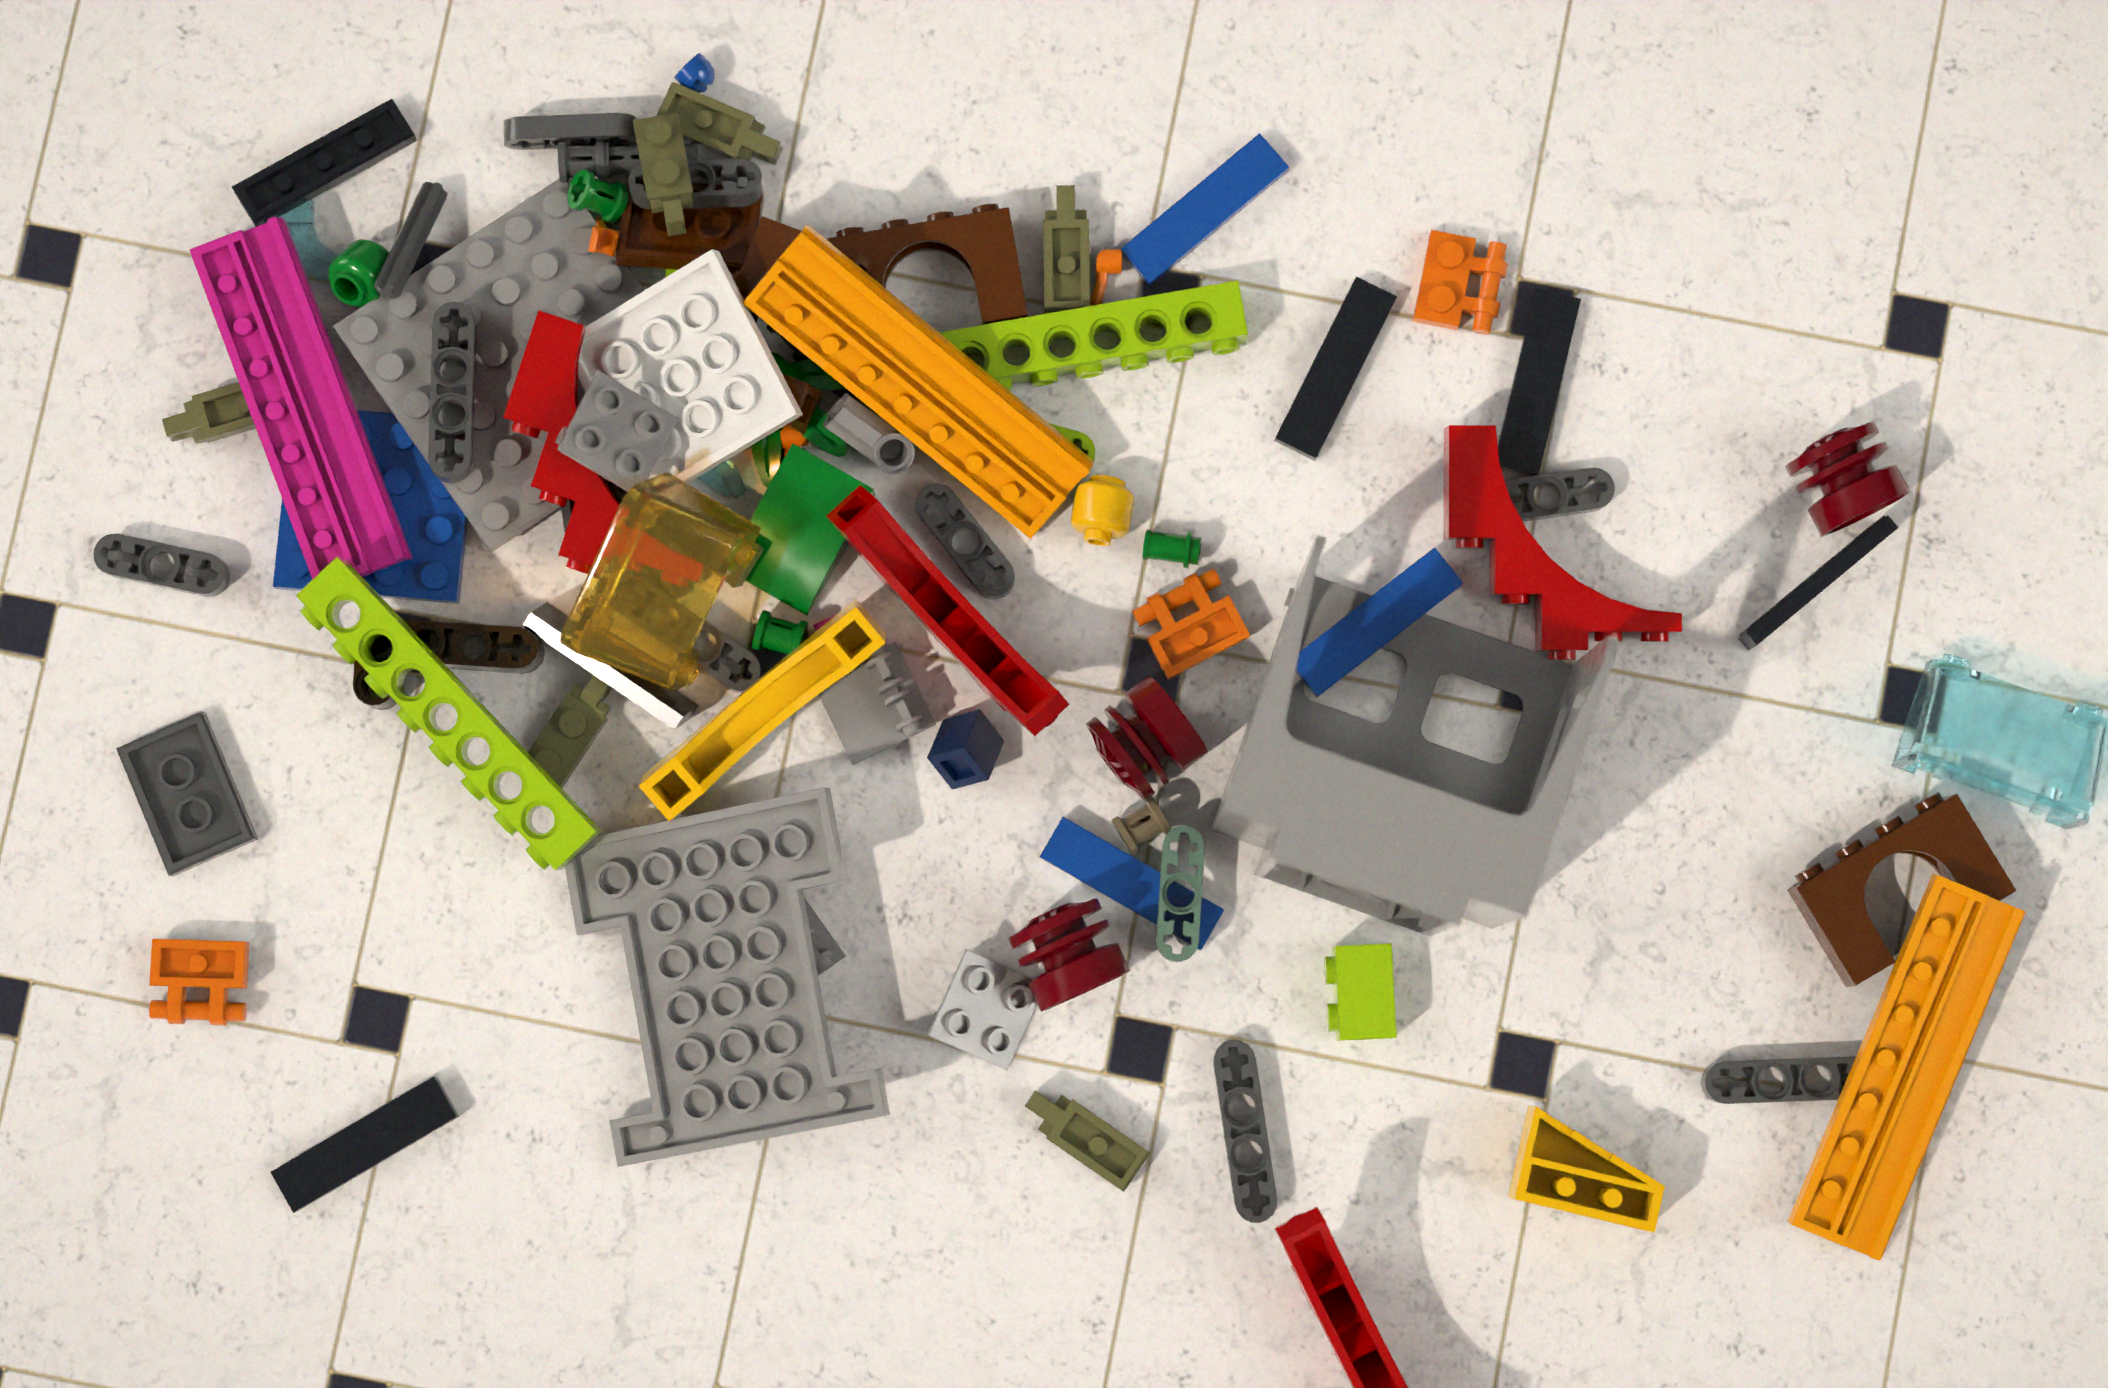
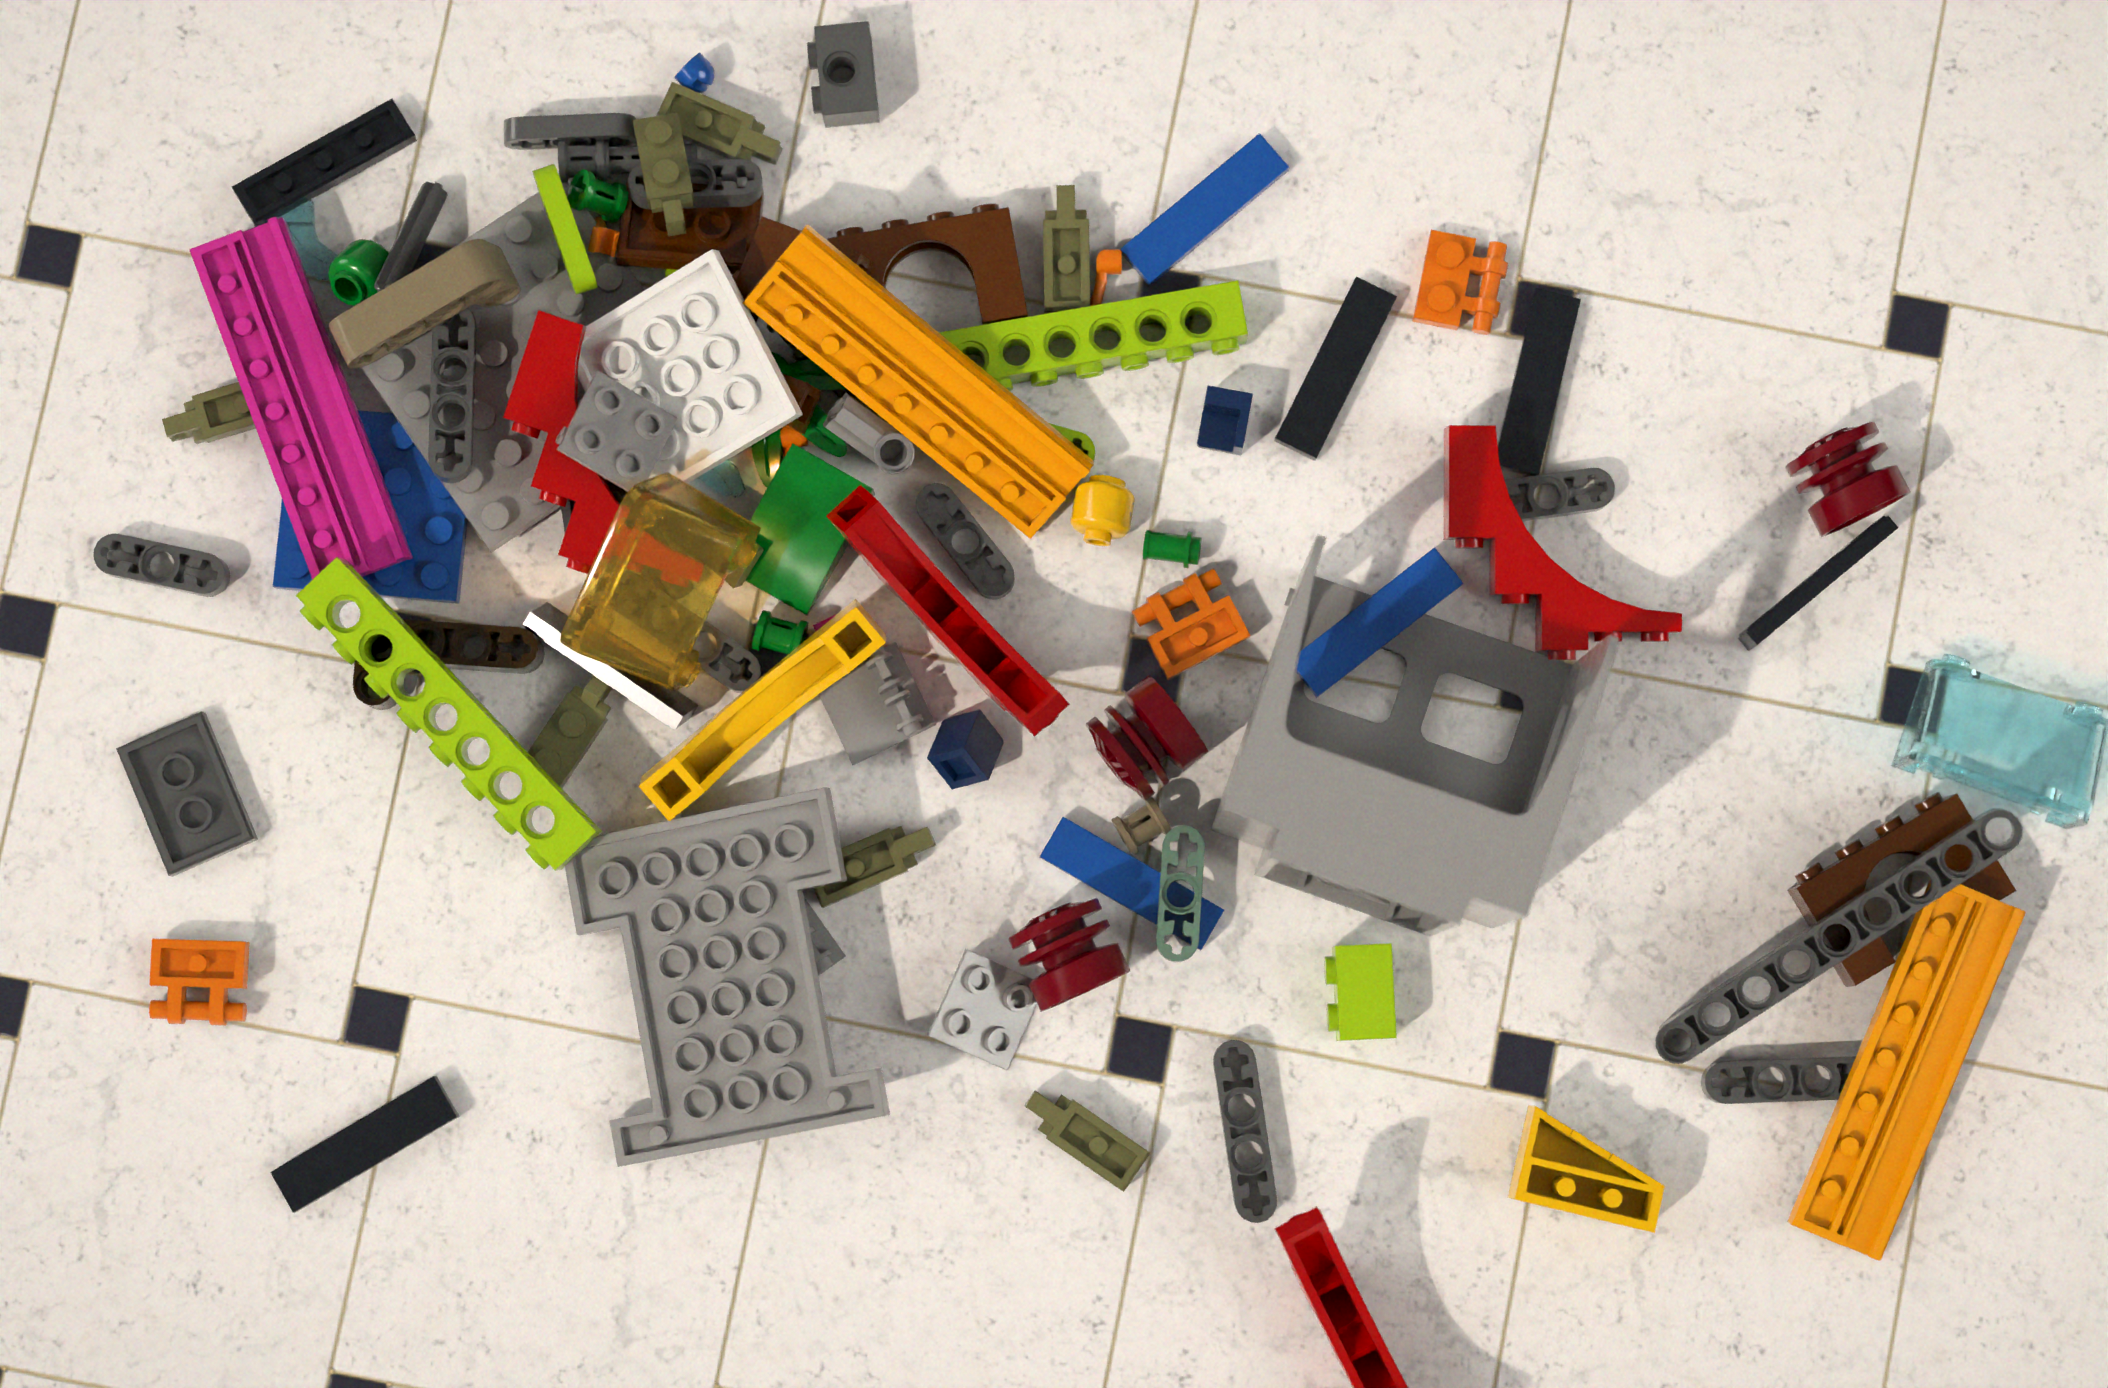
none -> dark tan beam [328,239,521,369]
none -> lime beam [532,164,598,295]
none -> dark grey brick [807,21,880,128]
none -> olive hinge [813,826,936,908]
none -> dark blue panel [1197,385,1253,456]
none -> dark grey beam [1656,808,2022,1064]

